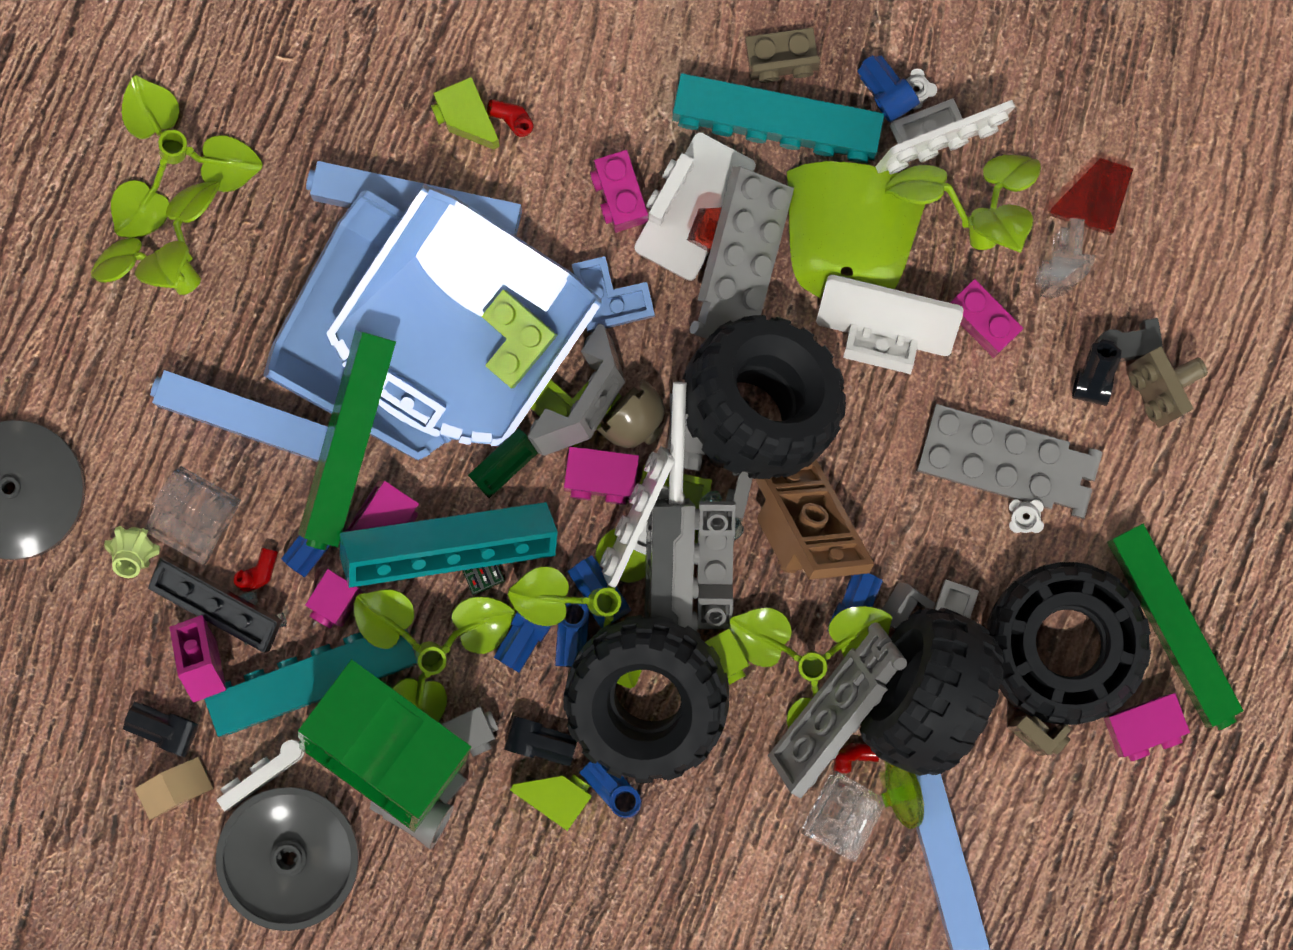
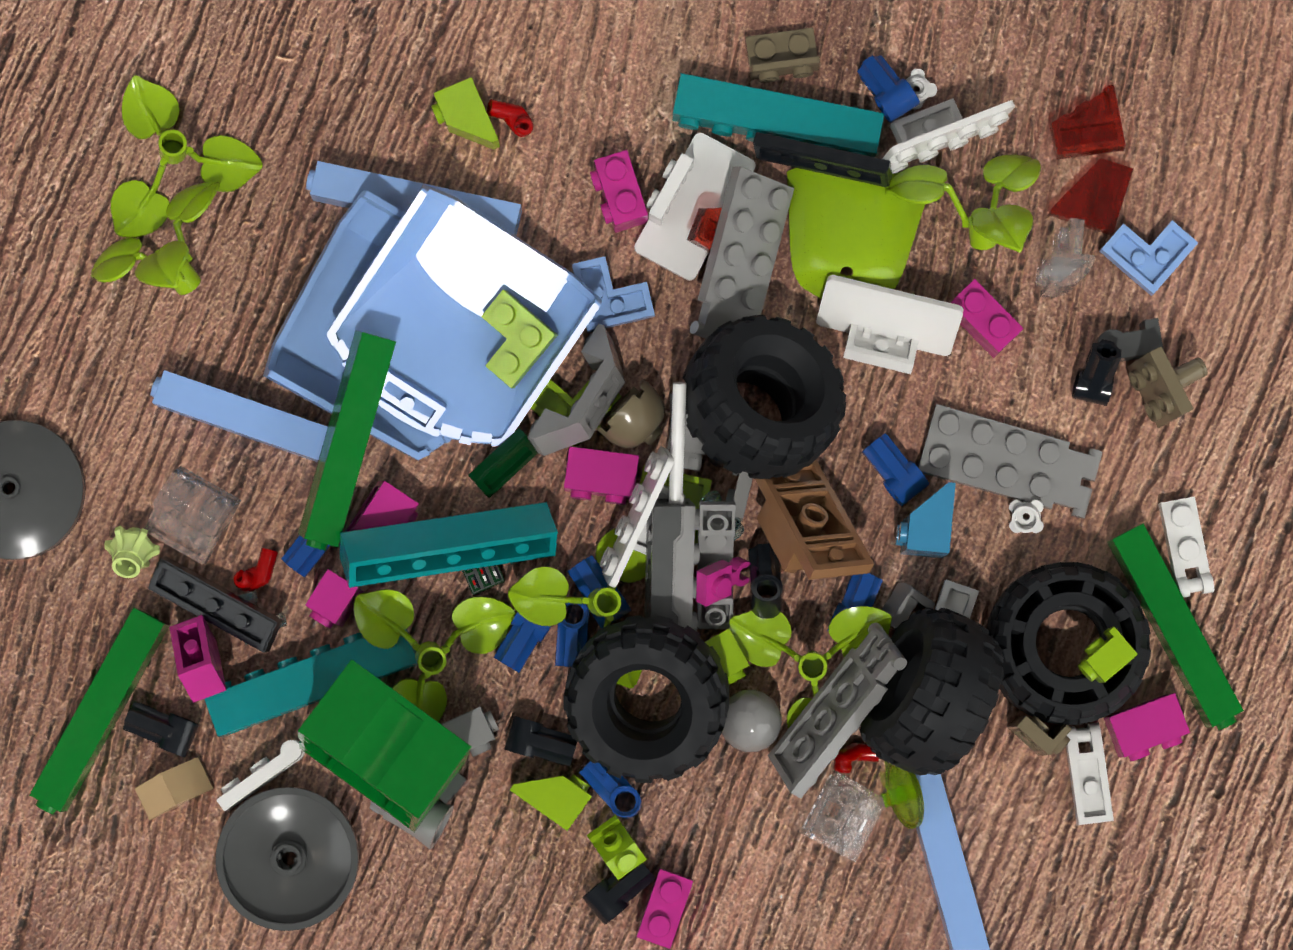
none -> green brick [30,607,170,815]
none -> black piece [582,863,656,925]
none -> lime brick [587,815,647,880]
none -> dark pink brick [636,867,693,949]
none -> dark pink plate [696,557,750,607]
none -> light grey piece [721,690,782,752]
none -> black piece [748,543,783,619]
none -> black tile [753,132,892,188]
none -> blue piece [862,433,929,506]
none -> dark azure slope [895,482,956,558]
none -> clear red wing [1050,85,1126,160]
none -> white plate [1065,723,1114,825]
none -> lime brick [1078,627,1138,683]
none -> light blue plate [1099,220,1198,296]
none -> white plate [1158,496,1214,598]

